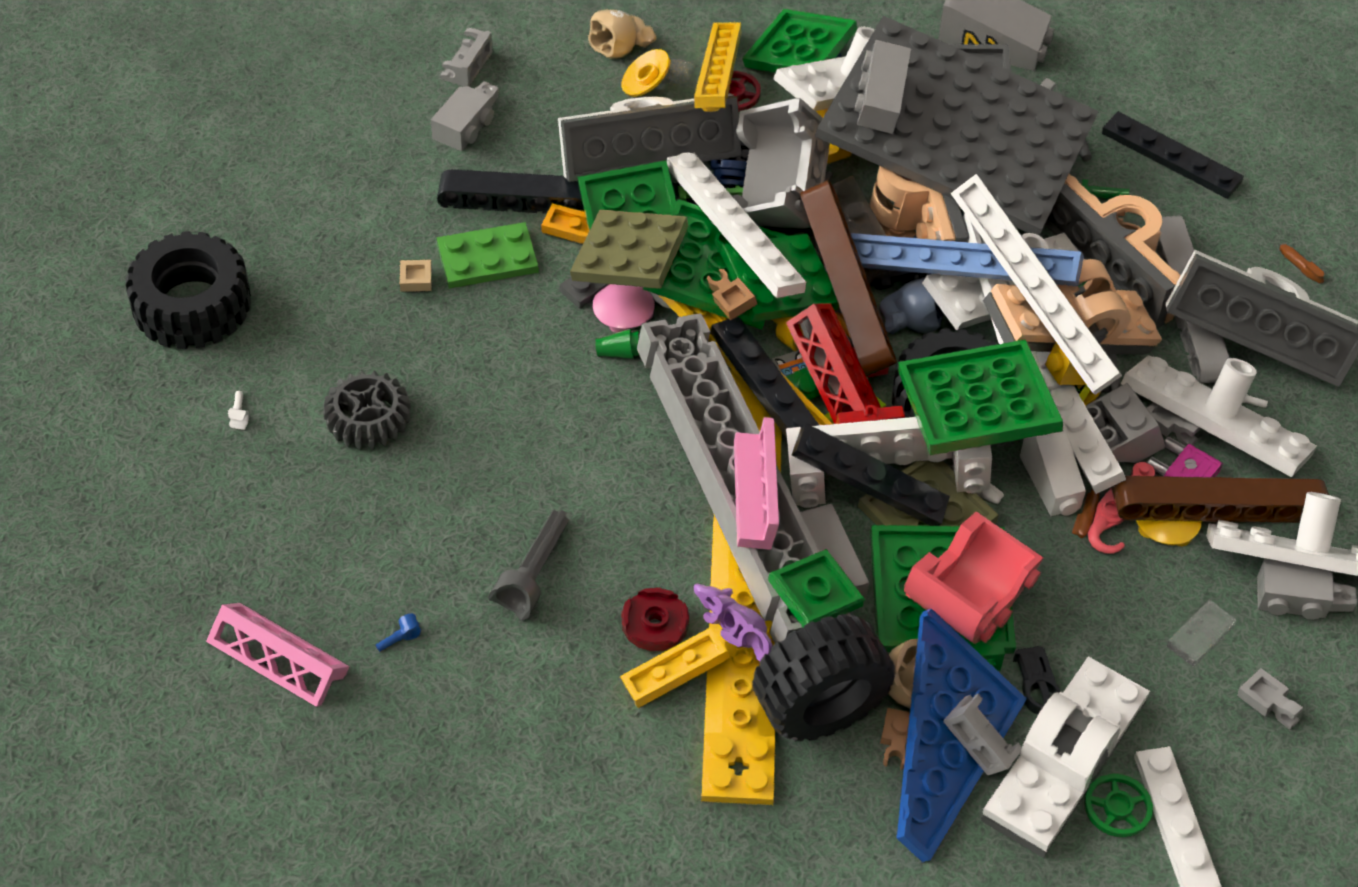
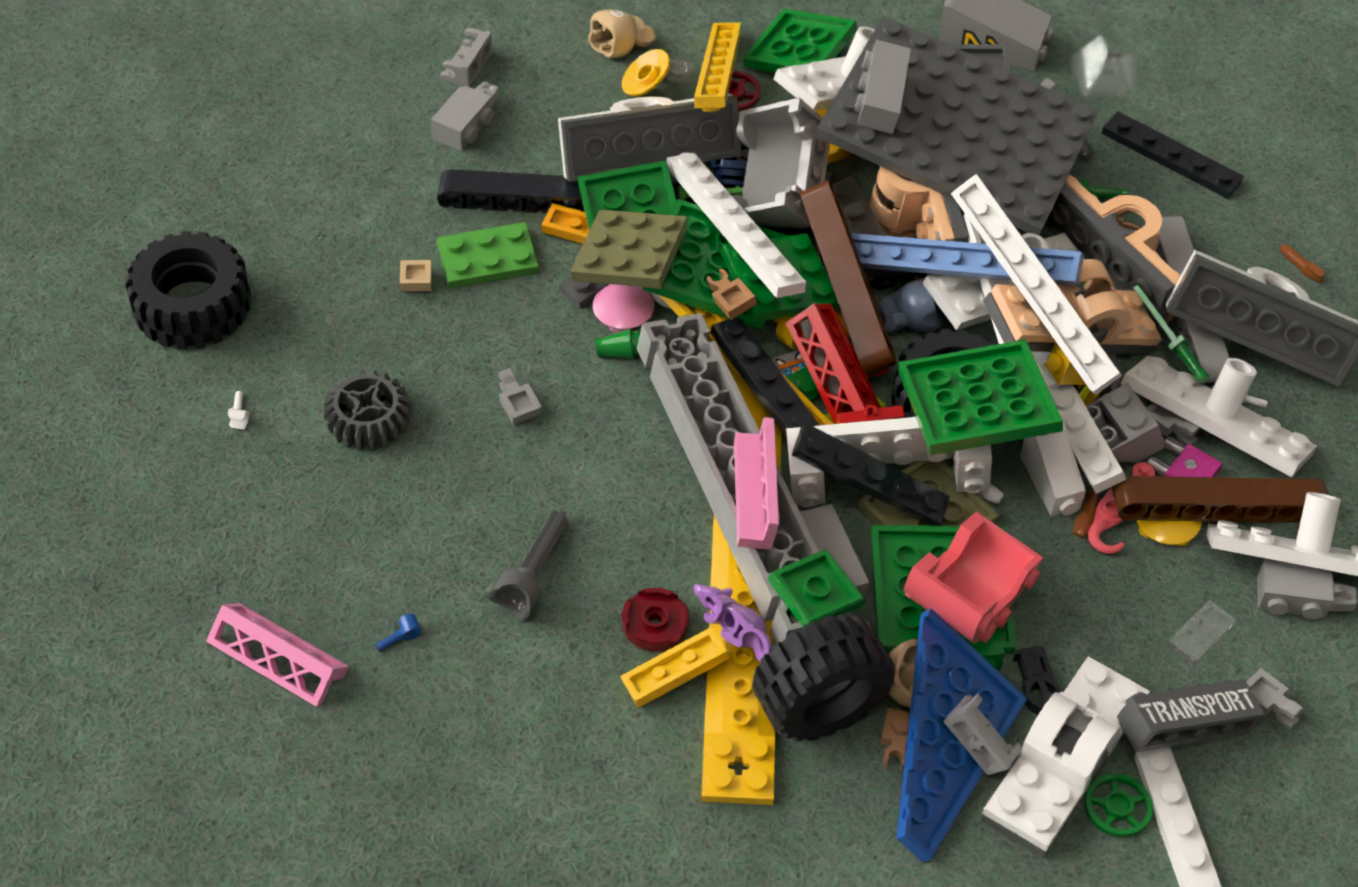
none -> light grey plate [499,368,542,425]
none -> clear slope [1069,35,1138,100]
none -> dark grey brick [1116,680,1265,752]
none -> green sword [1133,284,1209,384]

